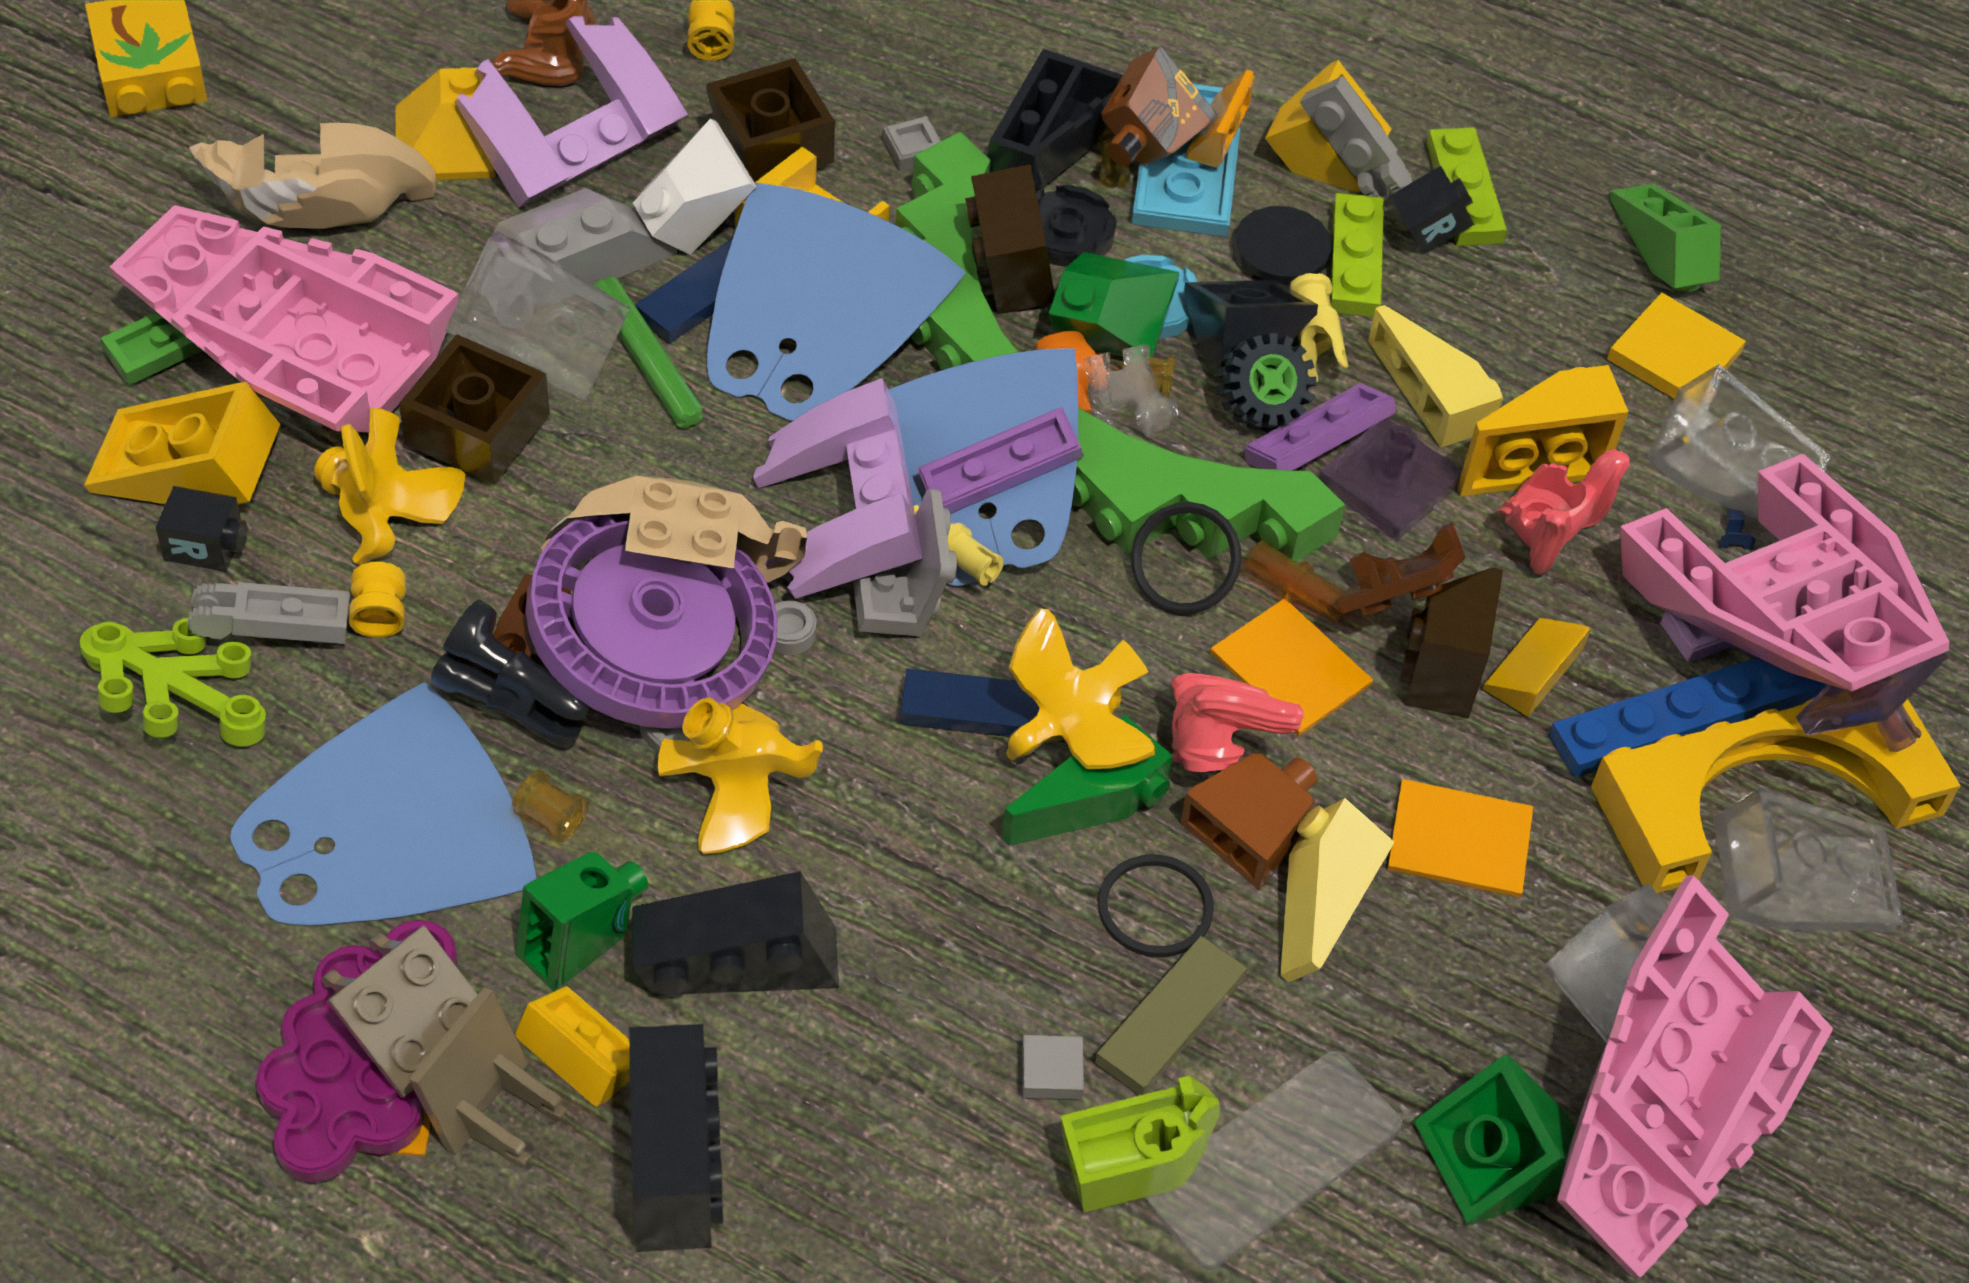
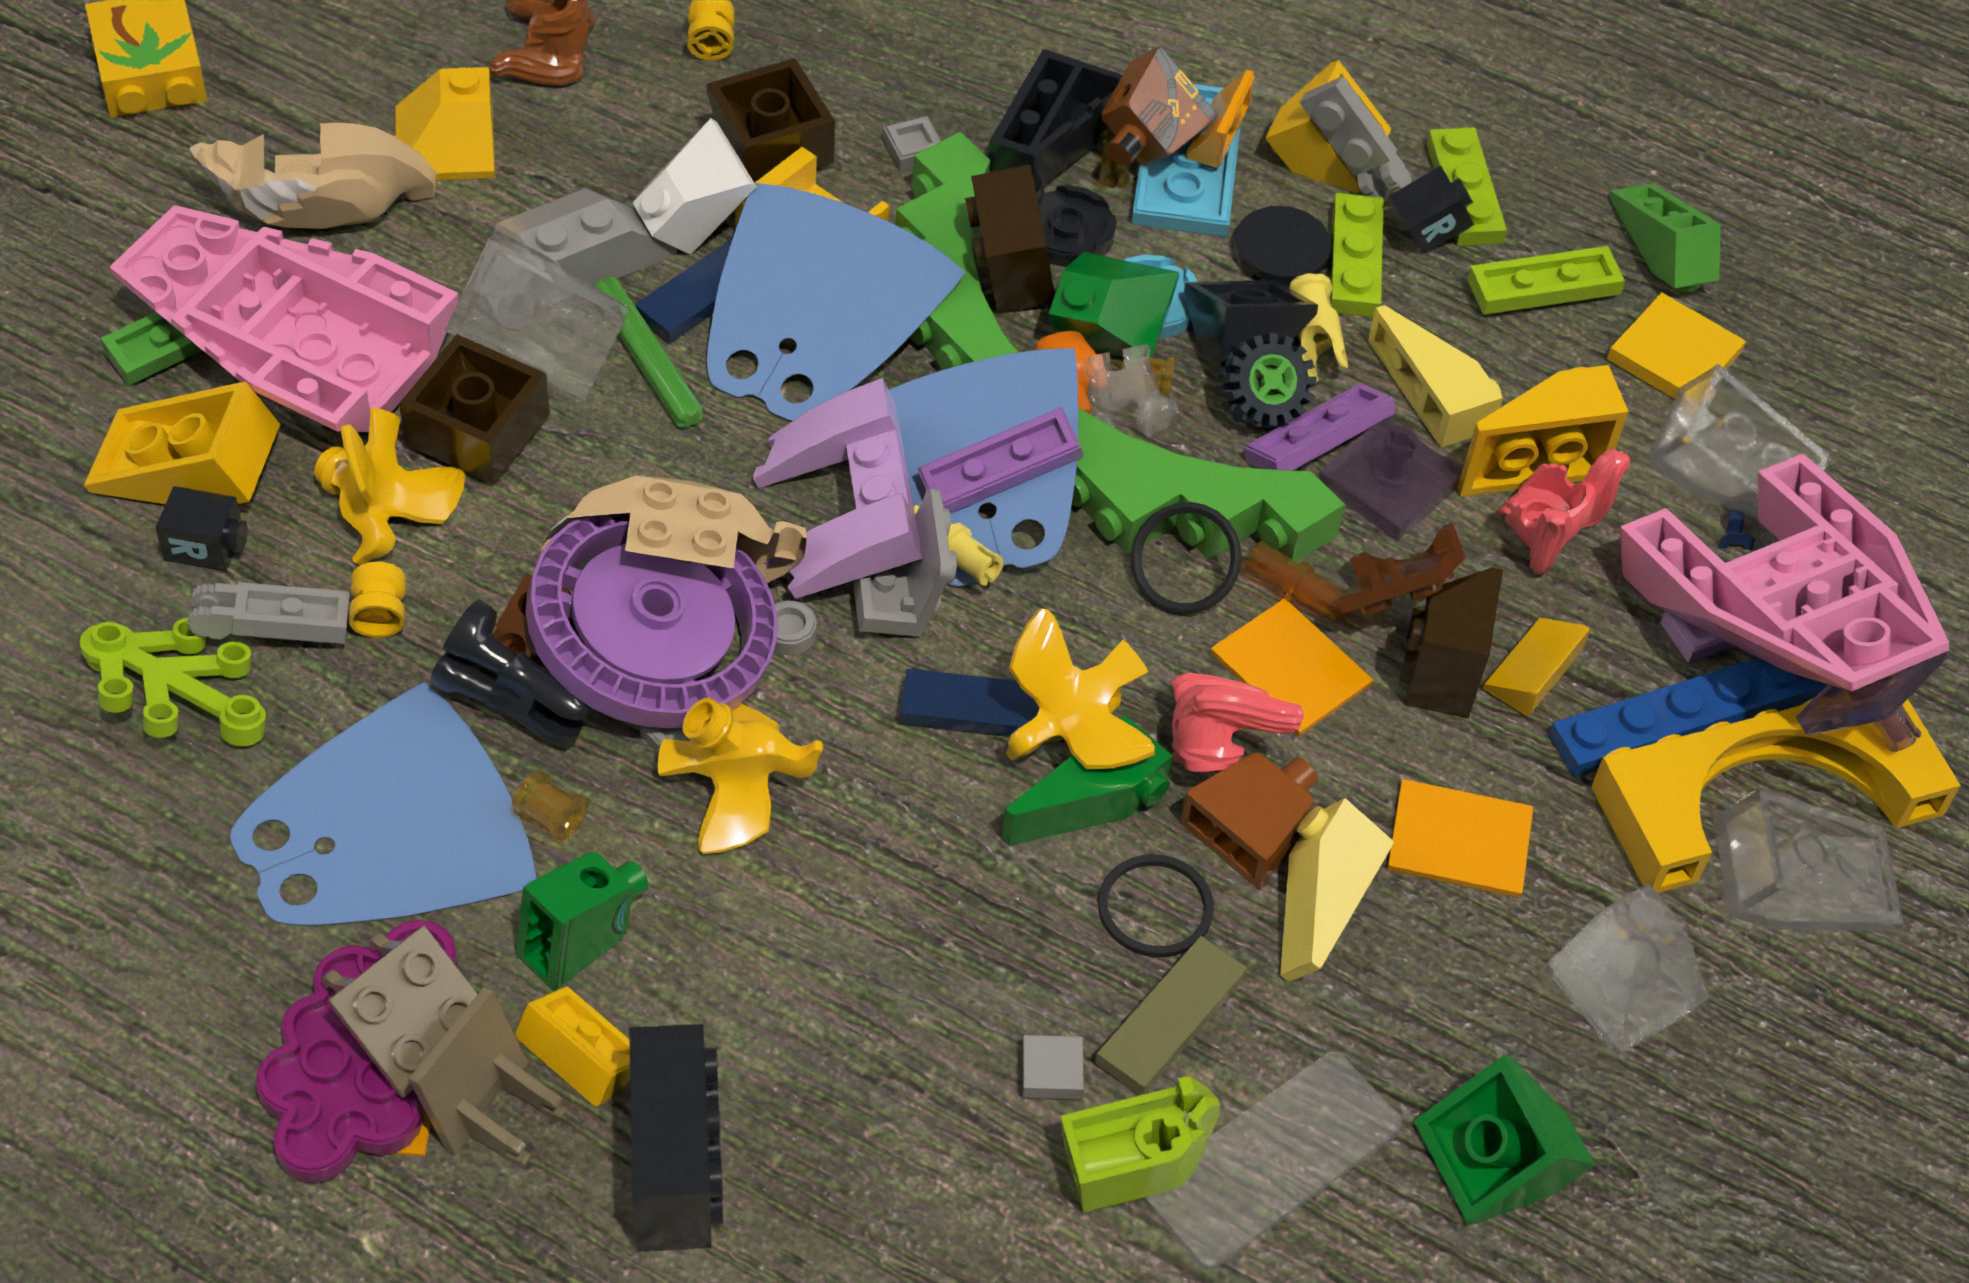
lavender wedge [455,16,688,209] -> none
black wedge [632,871,839,995] -> none
bright pink wedge [1557,875,1833,1278] -> none
none -> lime plate [1467,246,1625,315]

